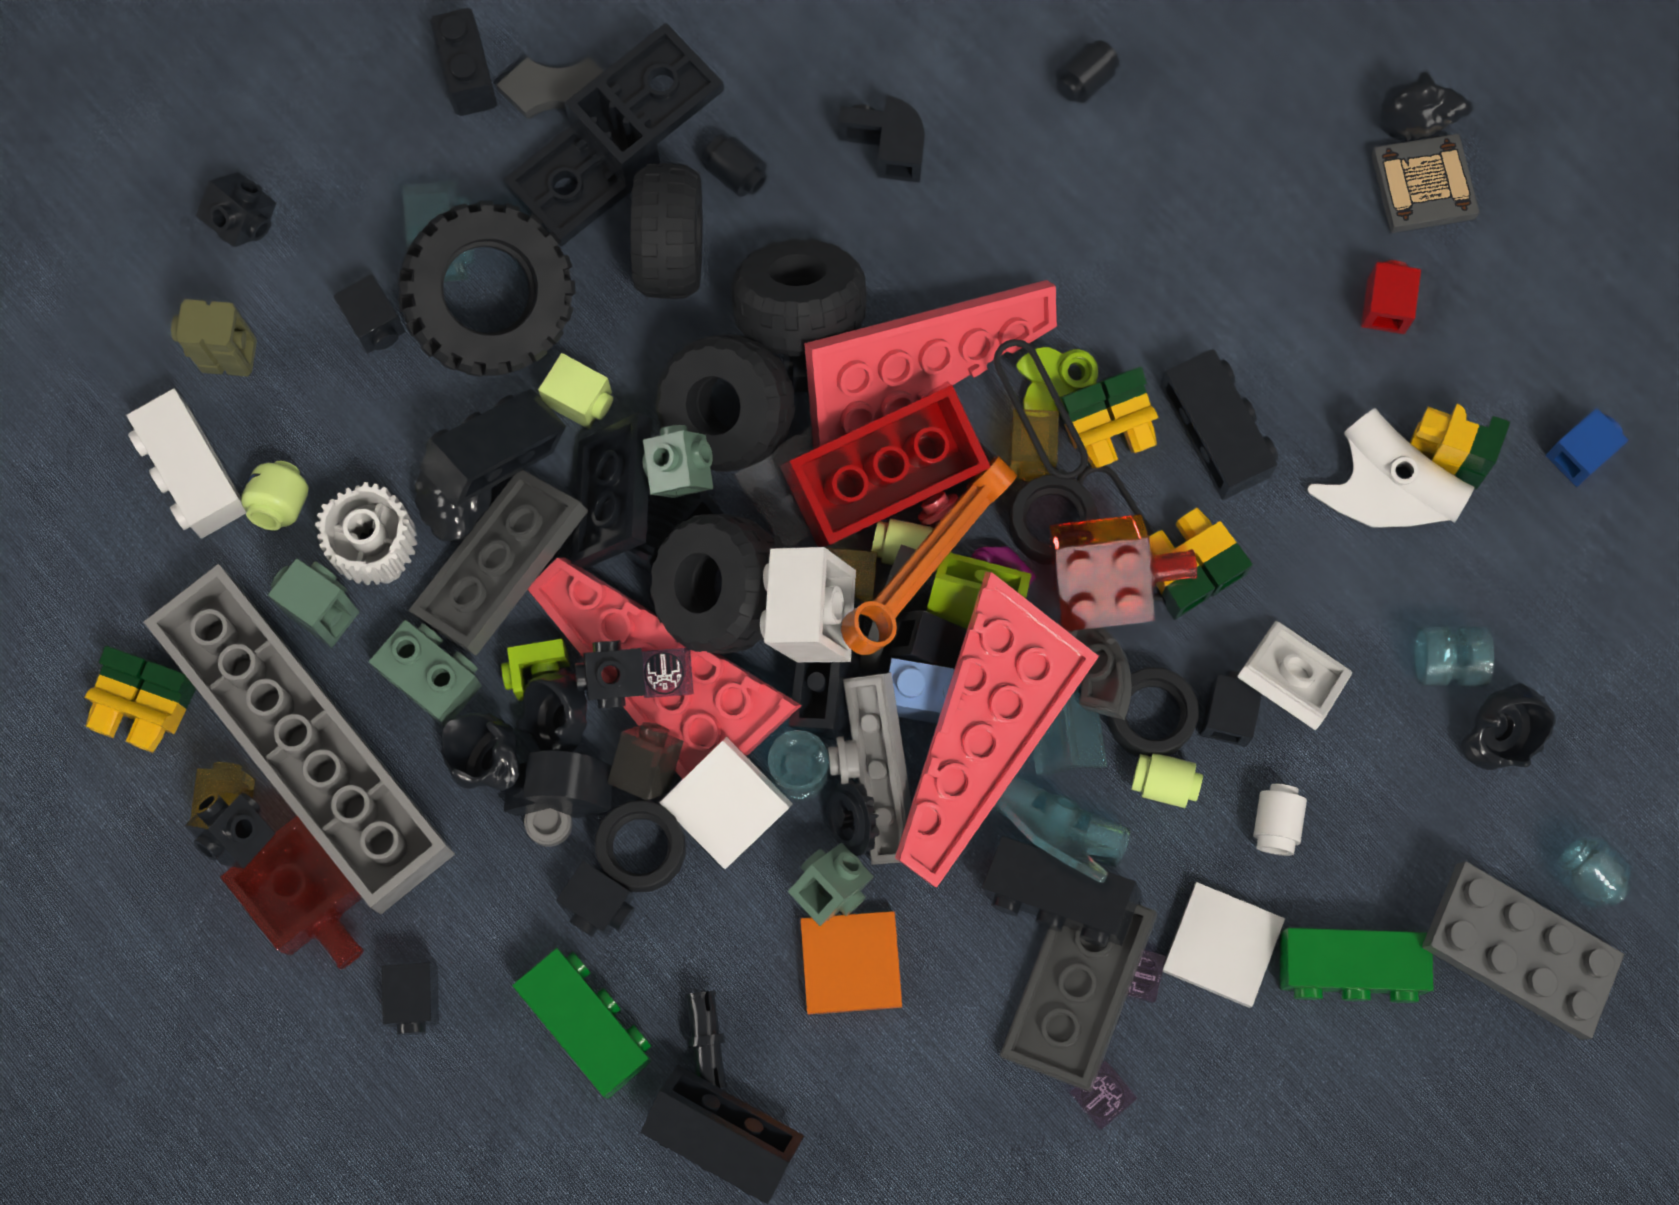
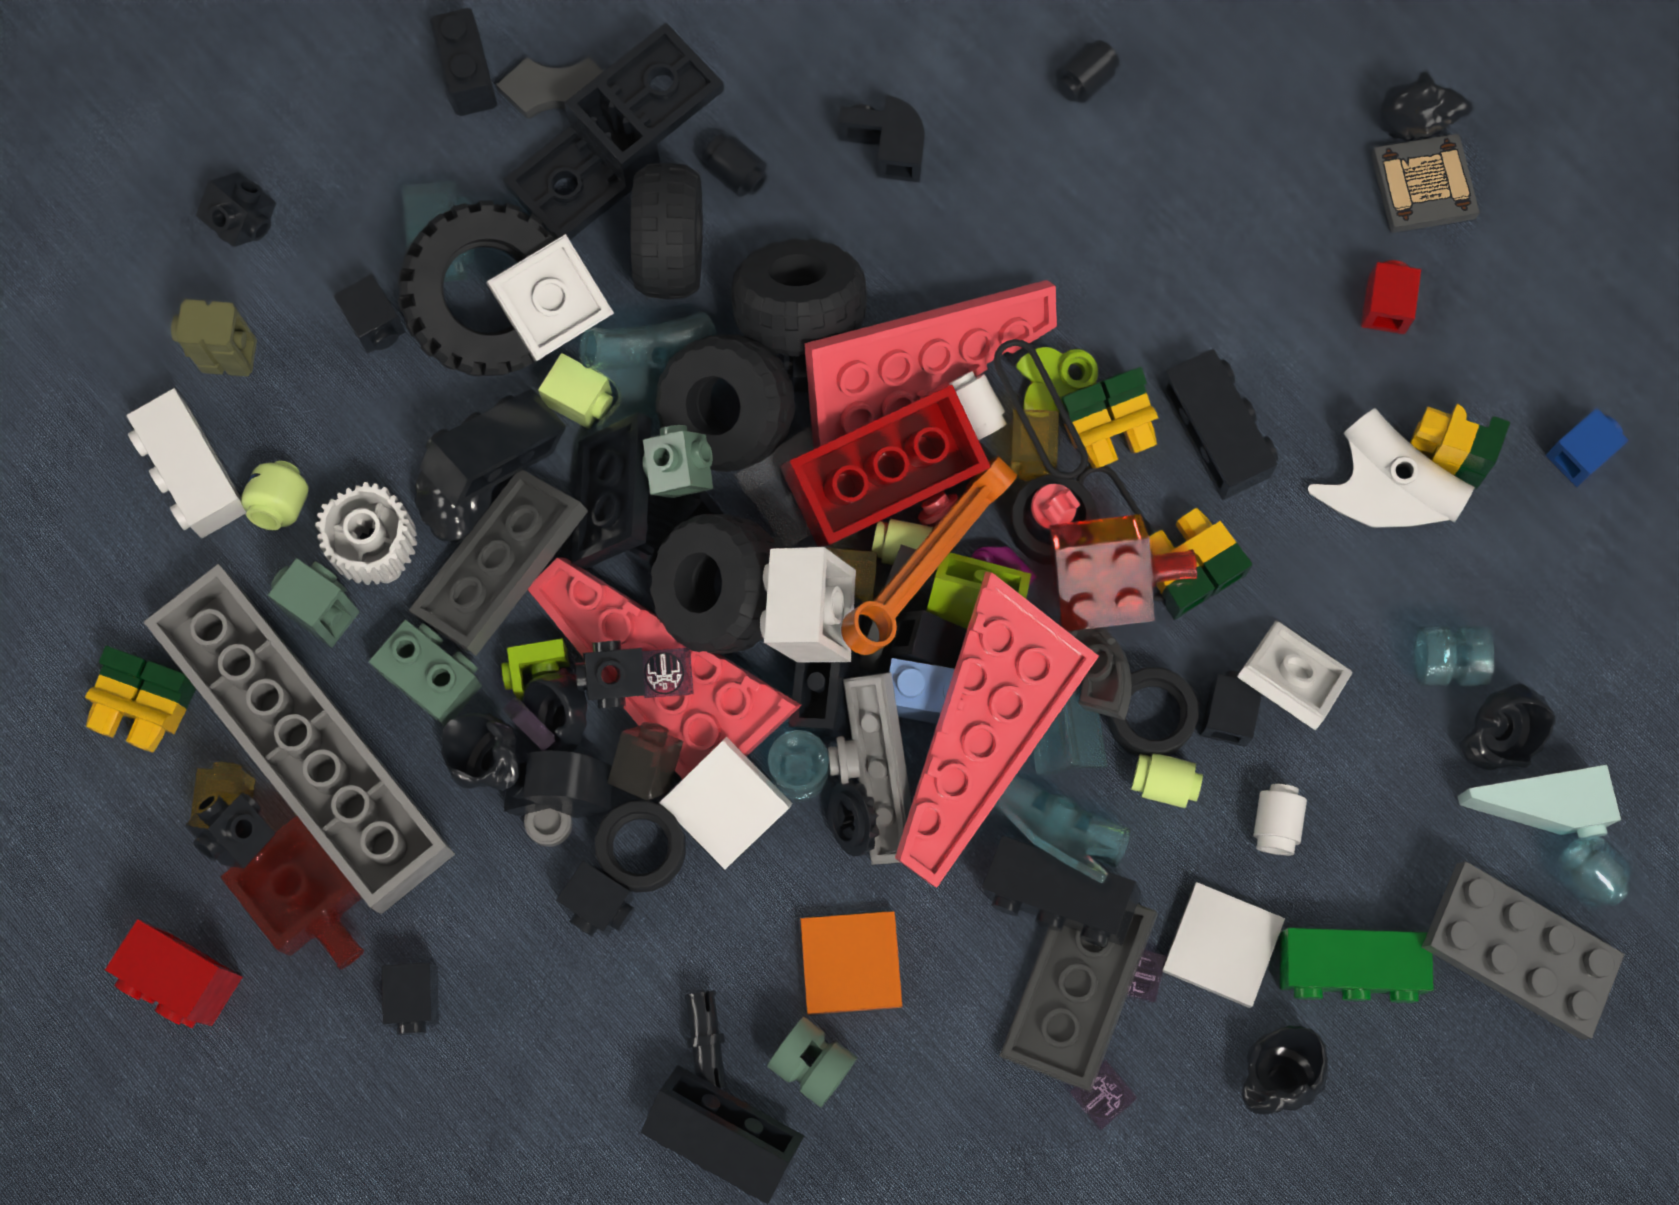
green brick [512,948,652,1099] -> none
sand green brick [788,843,874,926] -> none
none -> red brick [105,919,243,1028]
none -> white tile [486,234,614,361]
none -> clear purple tile [503,697,556,751]
none -> clear light blue pin [580,311,716,431]
none -> sand green wheel [767,1017,858,1108]
none -> white brick [949,371,1007,440]
none -> coral plate [1031,484,1080,530]
none -> black hair [1242,1026,1328,1115]
none -> light aqua slope [1457,765,1621,840]

